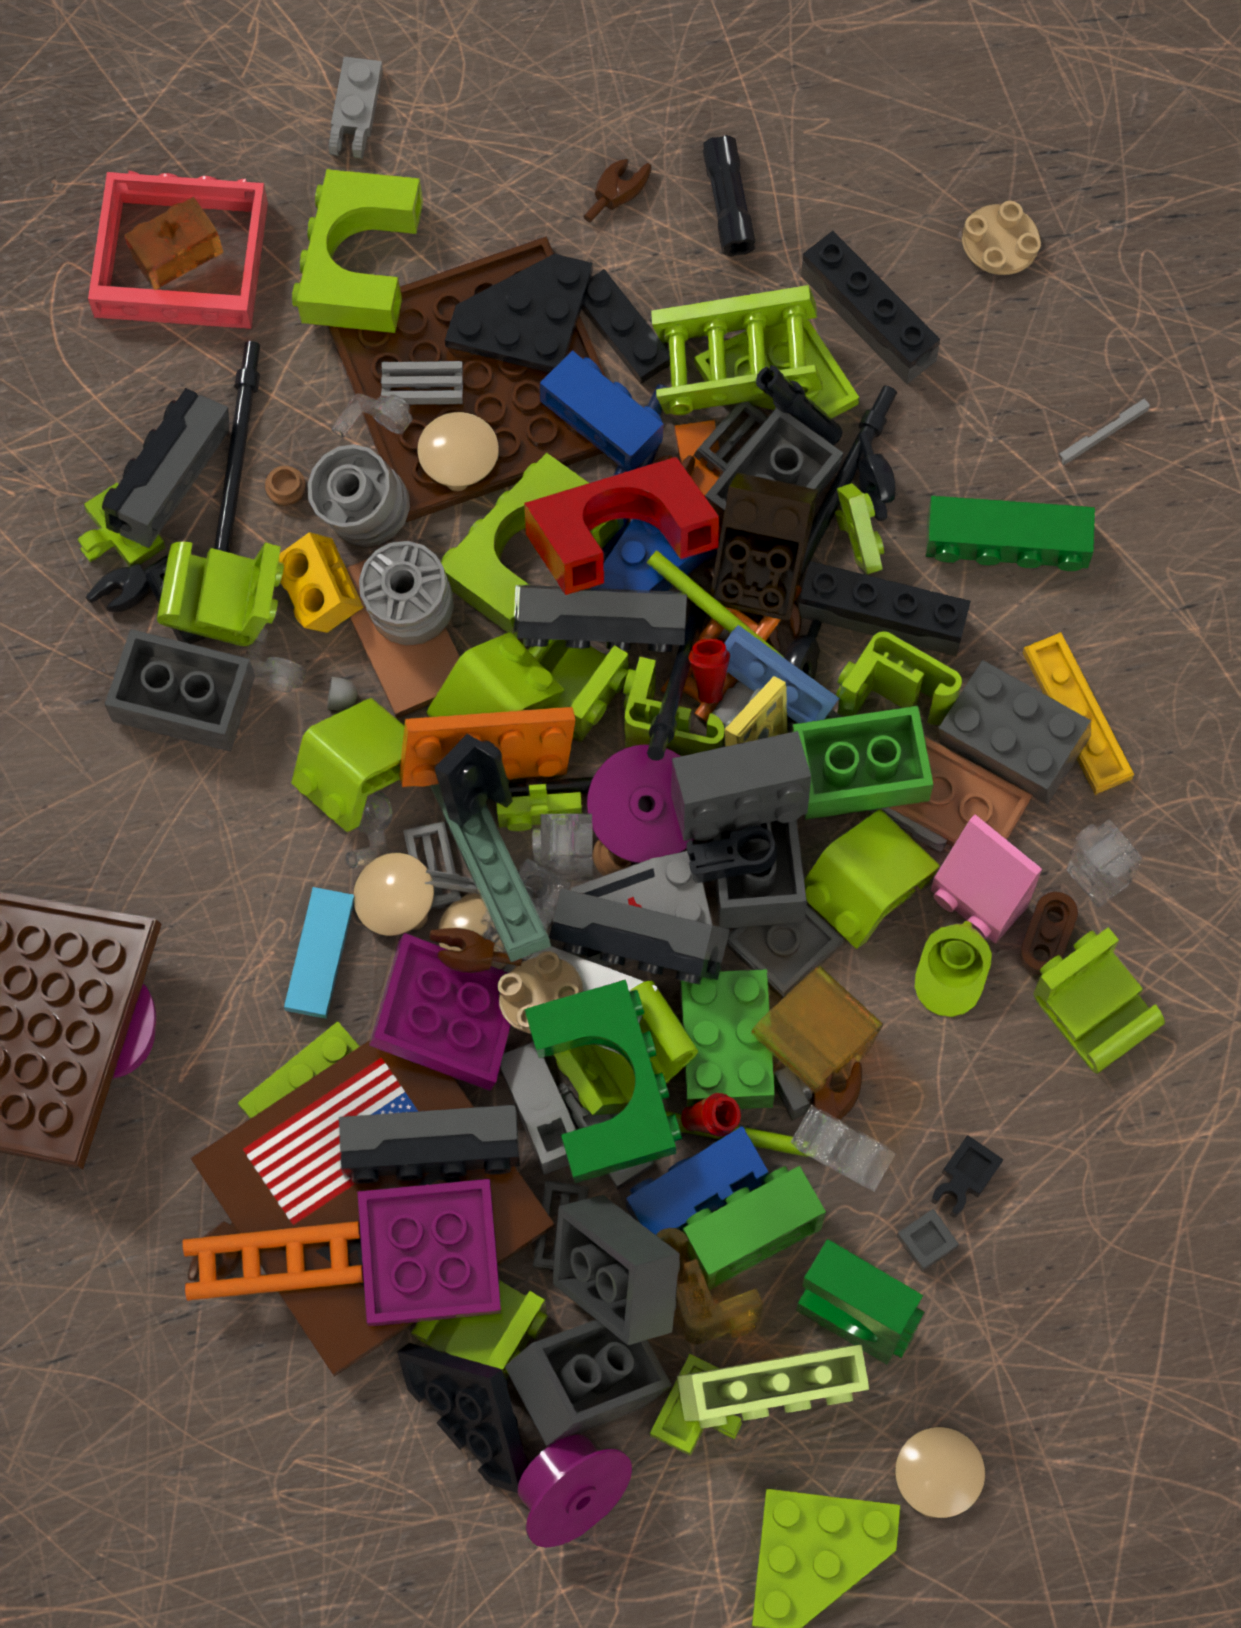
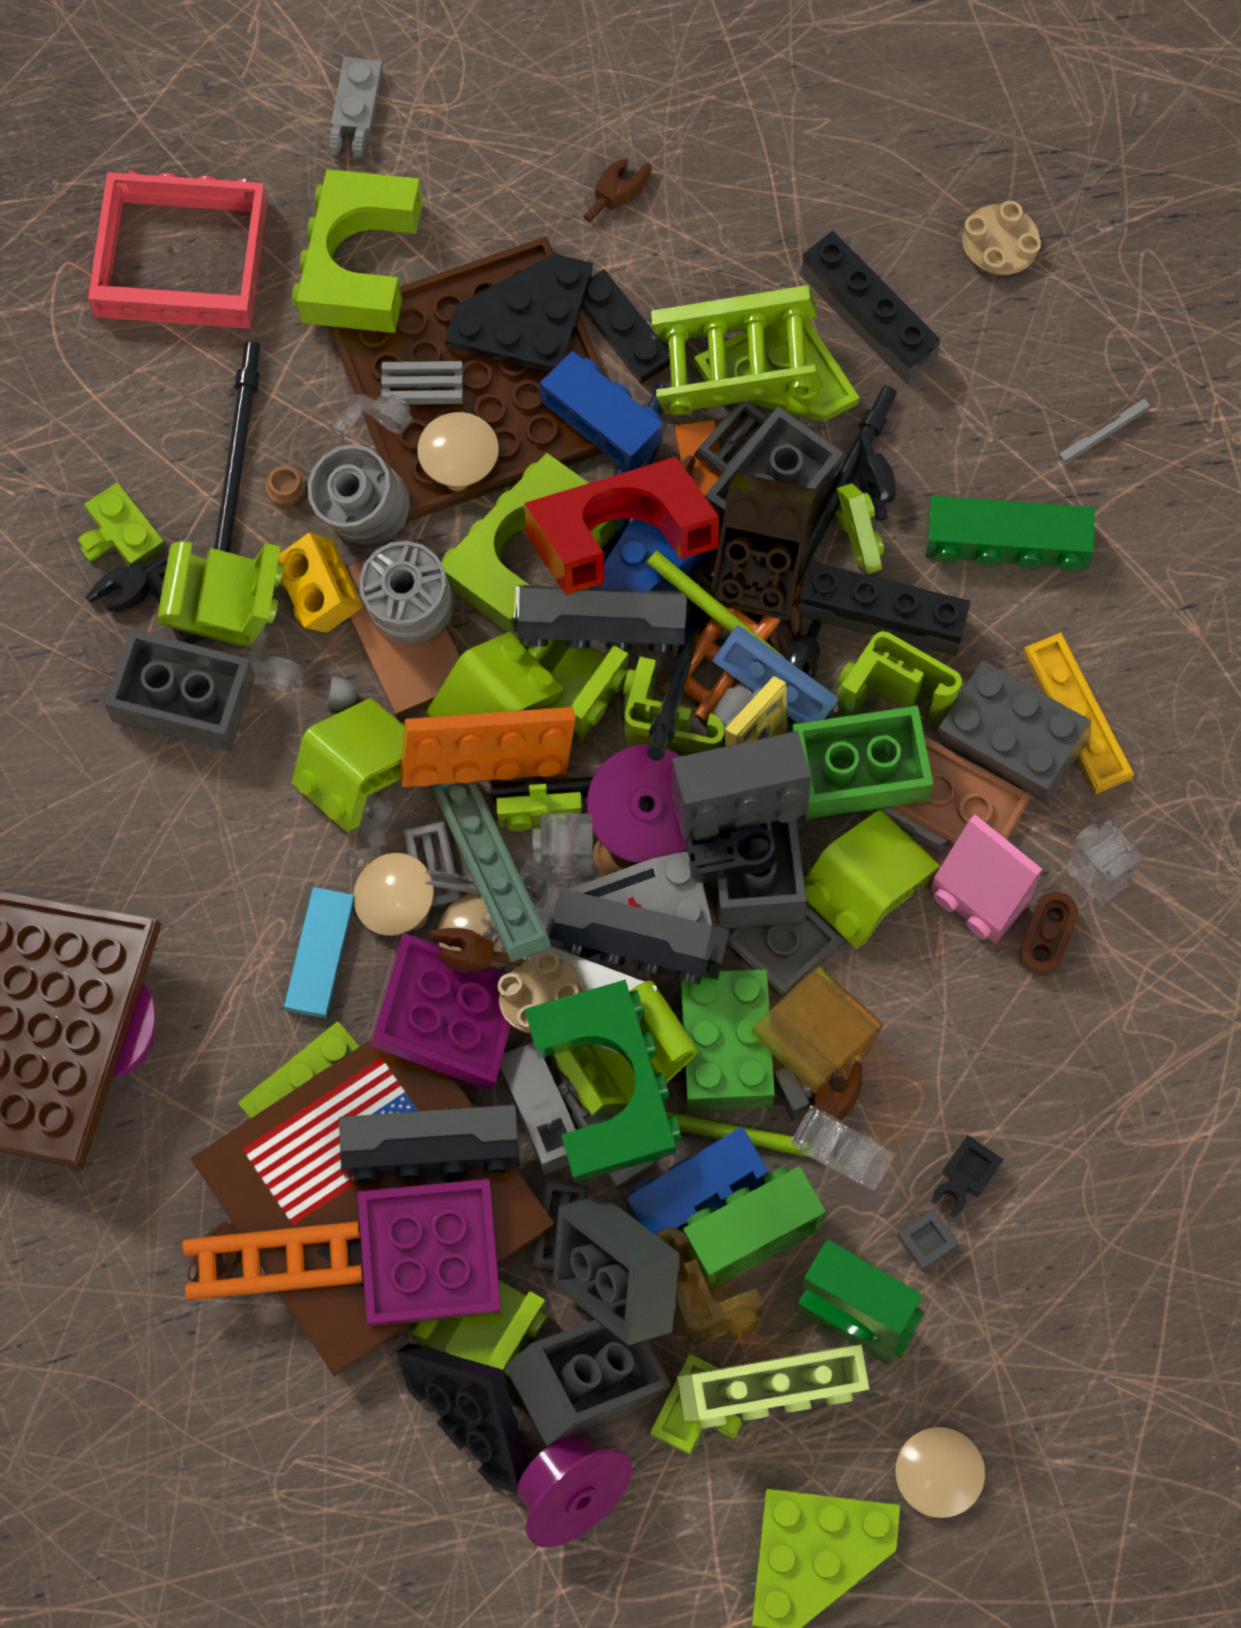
dark grey piece [102,388,229,548] -> none
clear orange brick [124,197,224,291] -> none
black bracket [434,734,513,826] -> none
red cone [681,1093,741,1137] -> none
red cone [688,639,730,704] -> none
black axle [703,135,756,257] -> none
black pin [756,365,843,445] -> none
lime piece [914,921,992,1017] -> none
lime piece [1033,927,1165,1074] -> none

